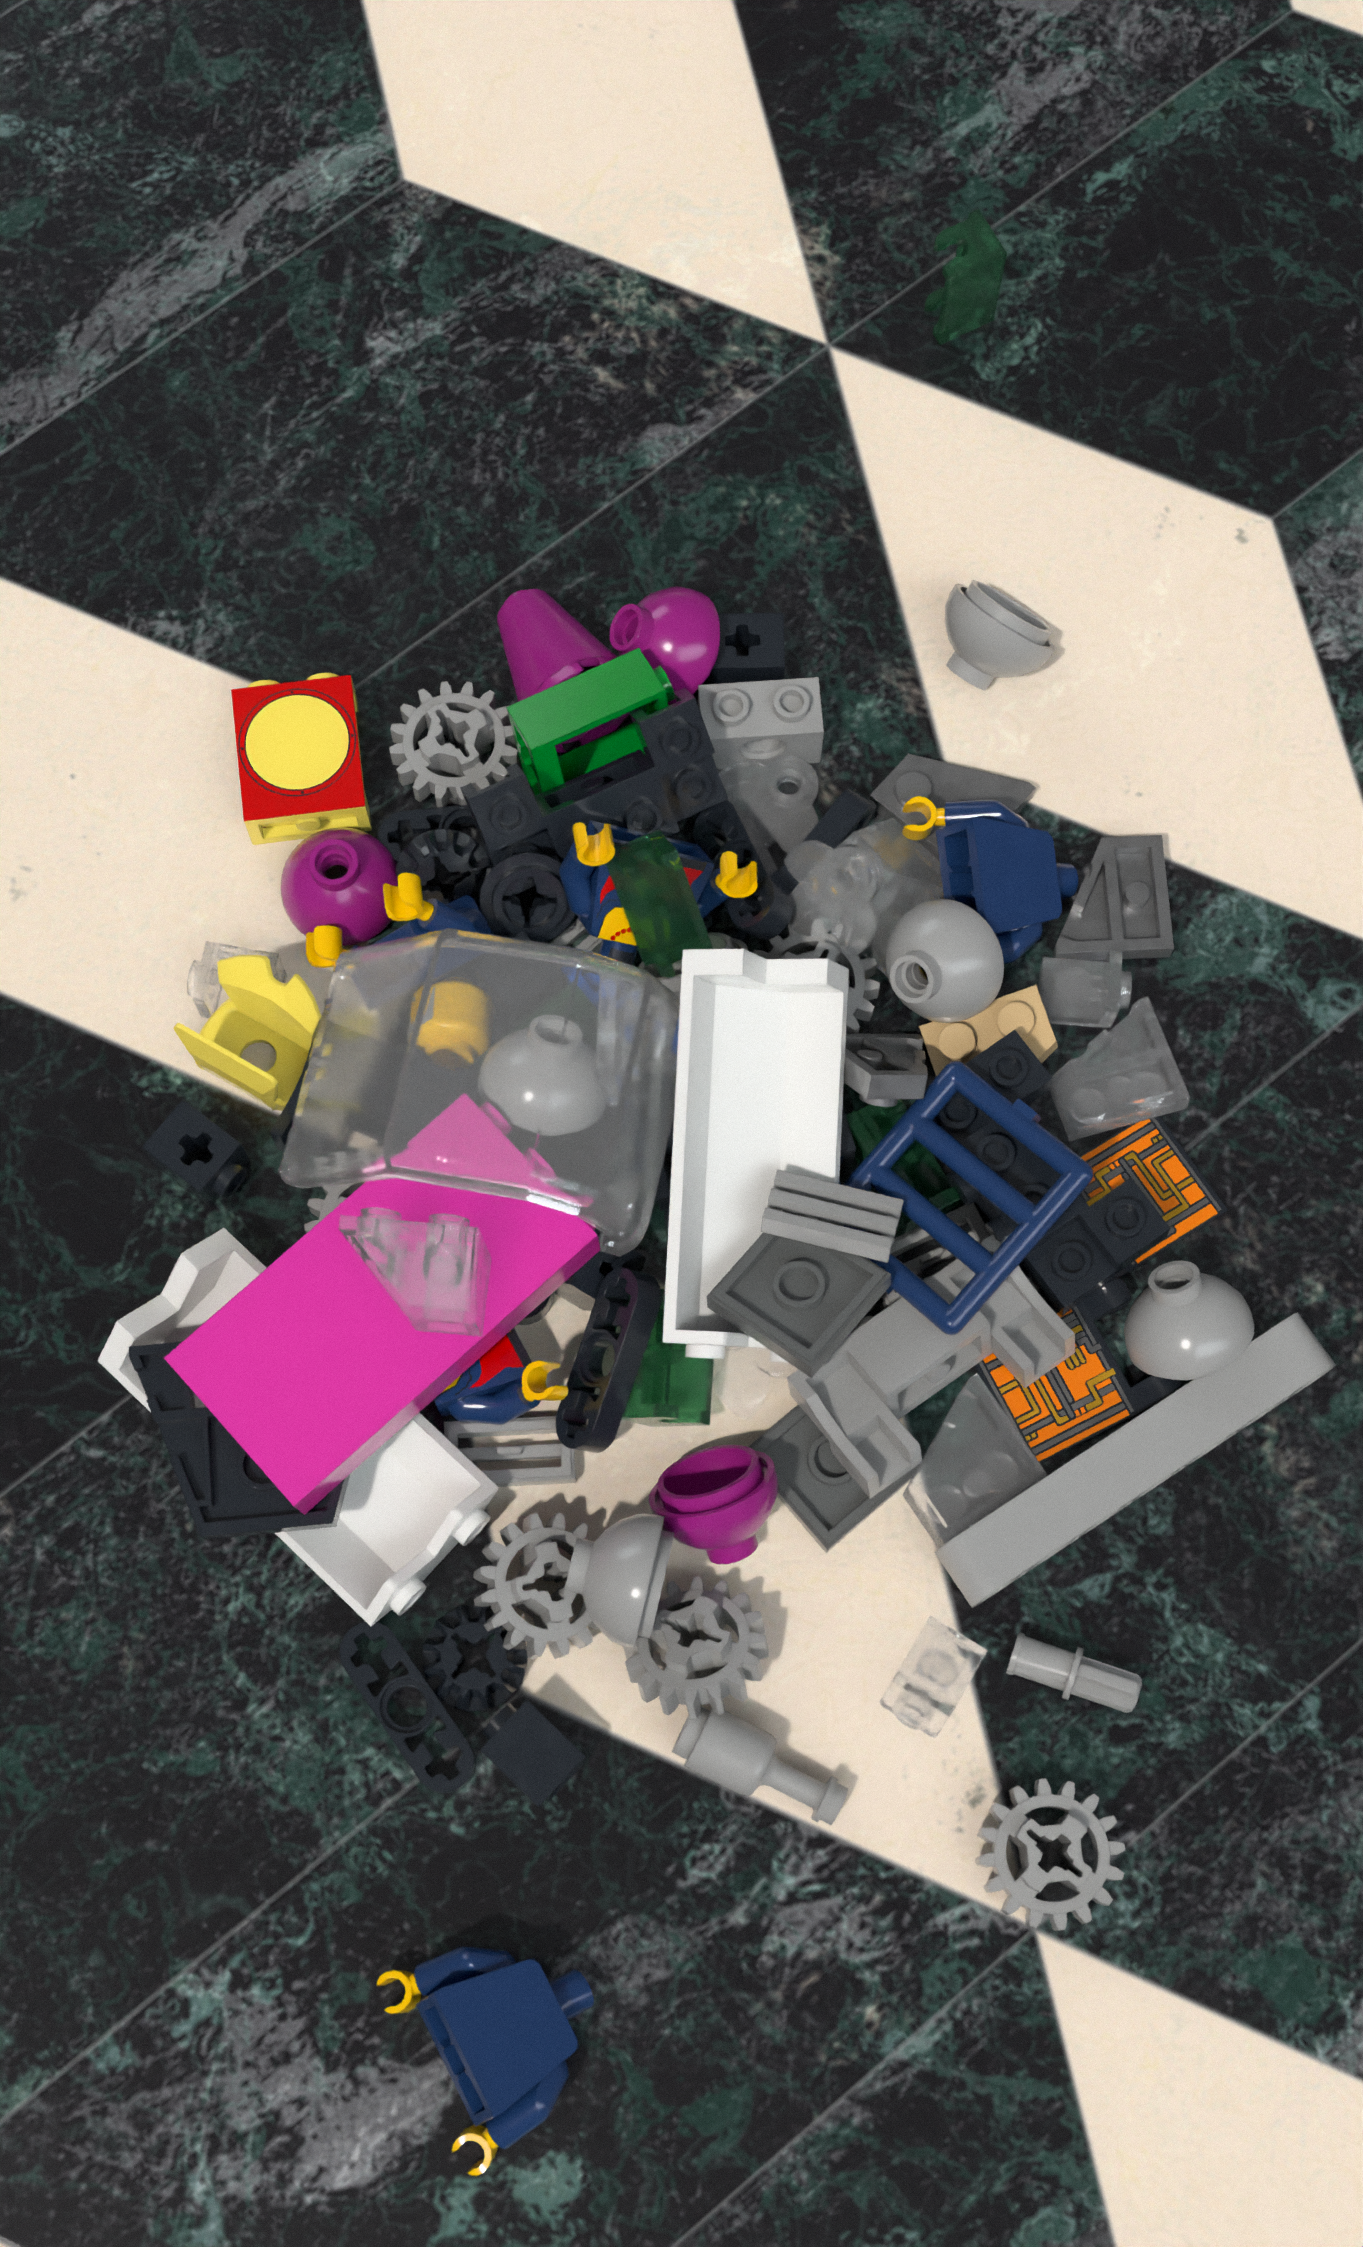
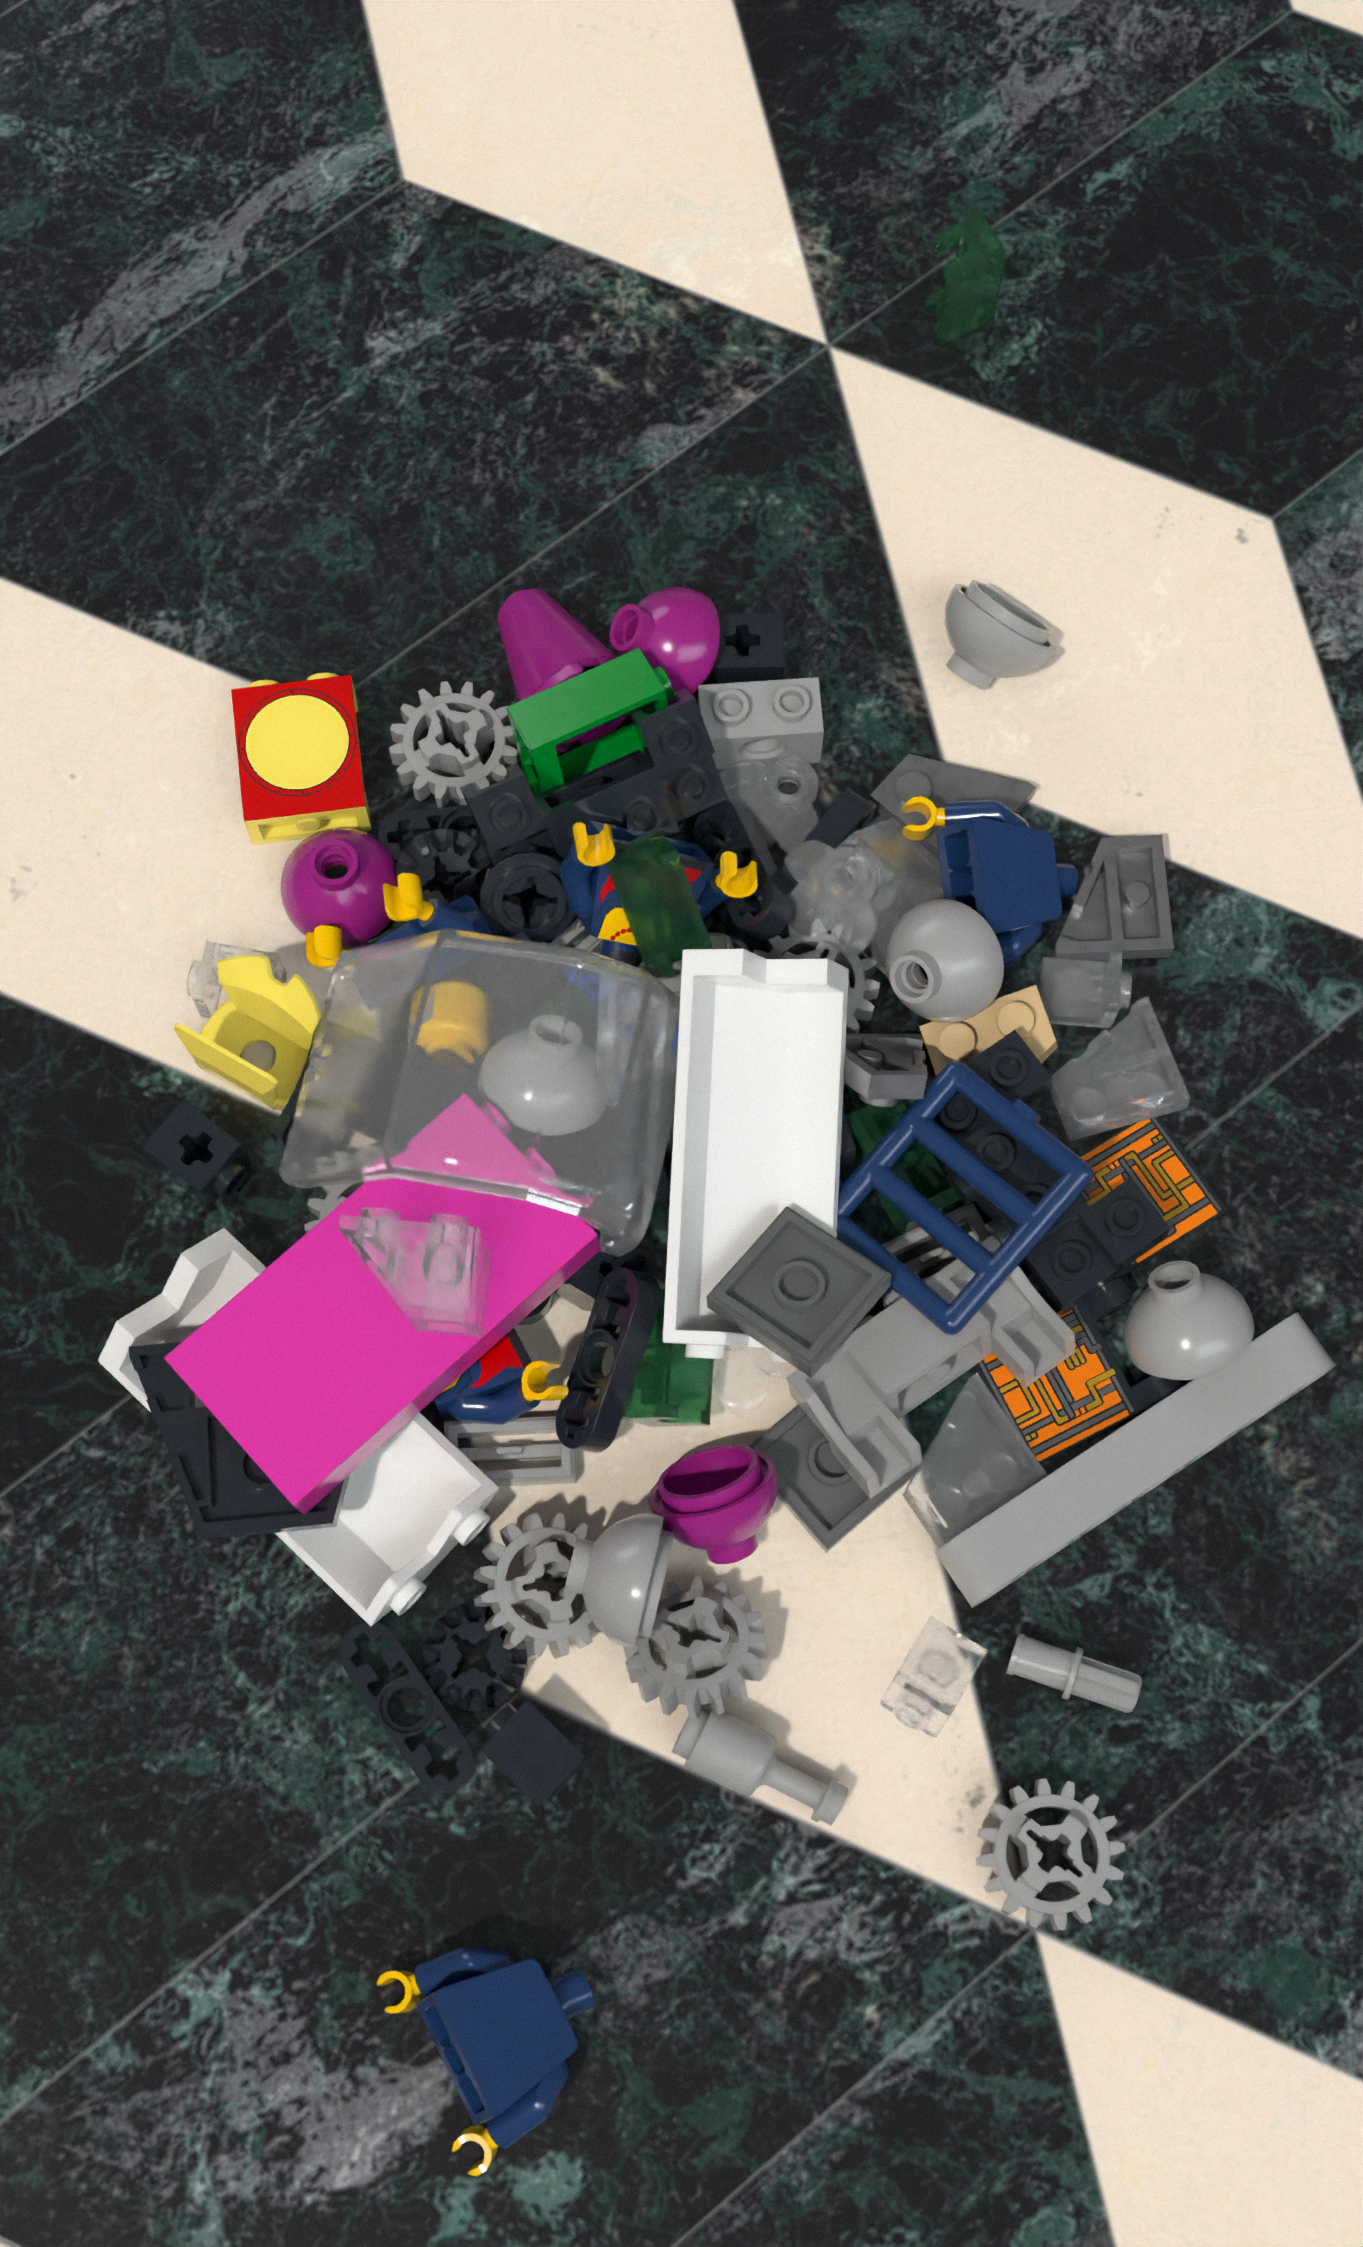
light grey tile [760,1169,904,1263] -> none

